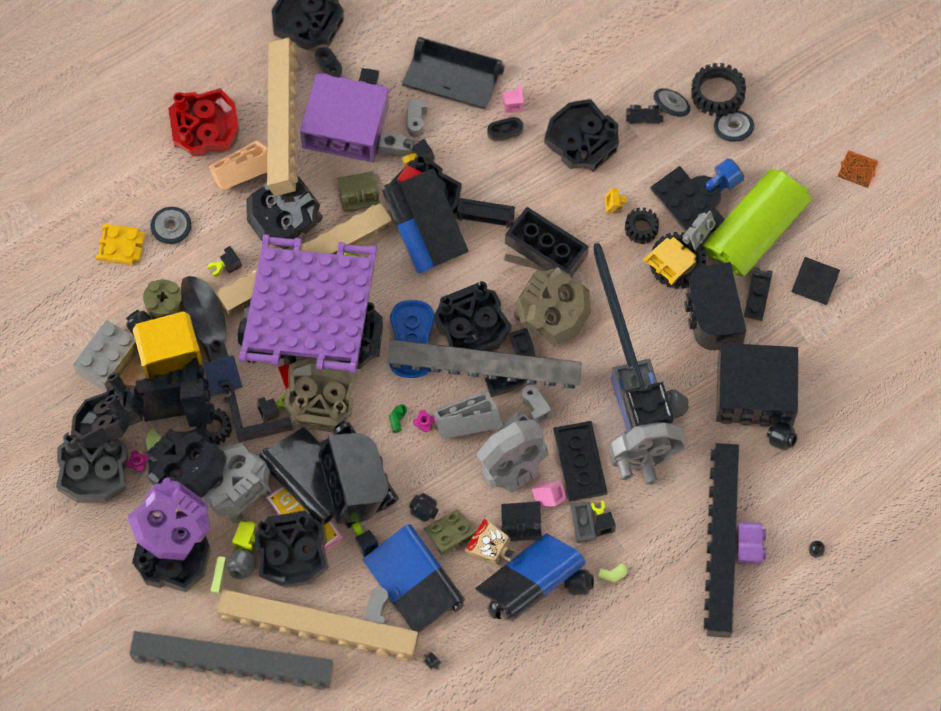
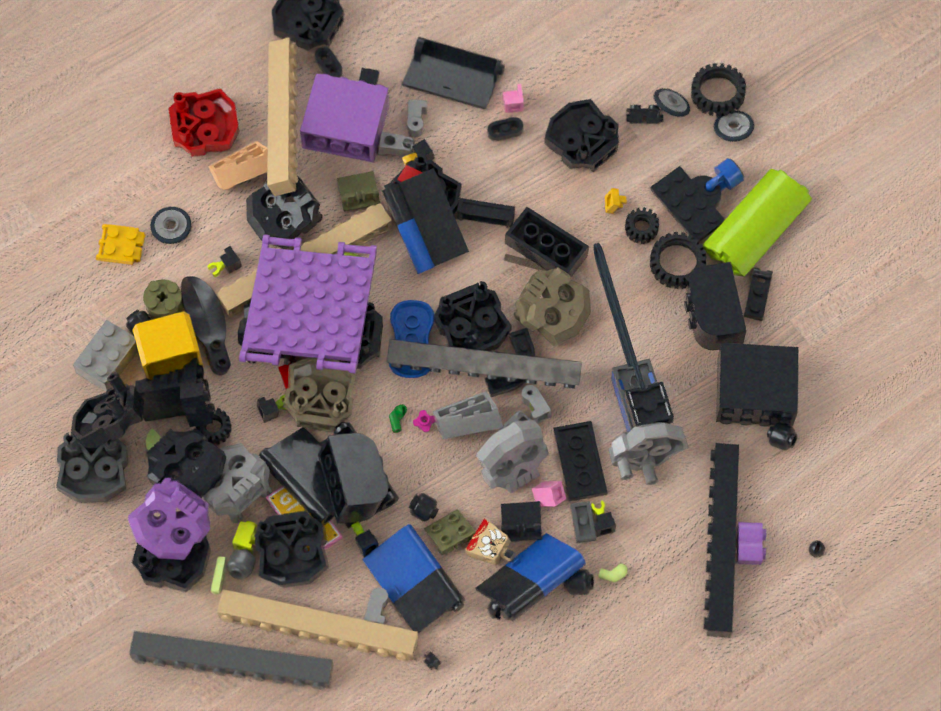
dark pink plate [127,450,148,472] -> none
dark blue piece [203,355,243,396] -> none
black hinge [219,381,293,443] -> none
yellow plate [643,237,696,285] -> none
dark grey head [666,389,689,418] -> none
light grey hinge [682,211,715,250] -> none
black hinge [791,257,840,305] -> none
clear orange piece [837,150,879,188] -> none

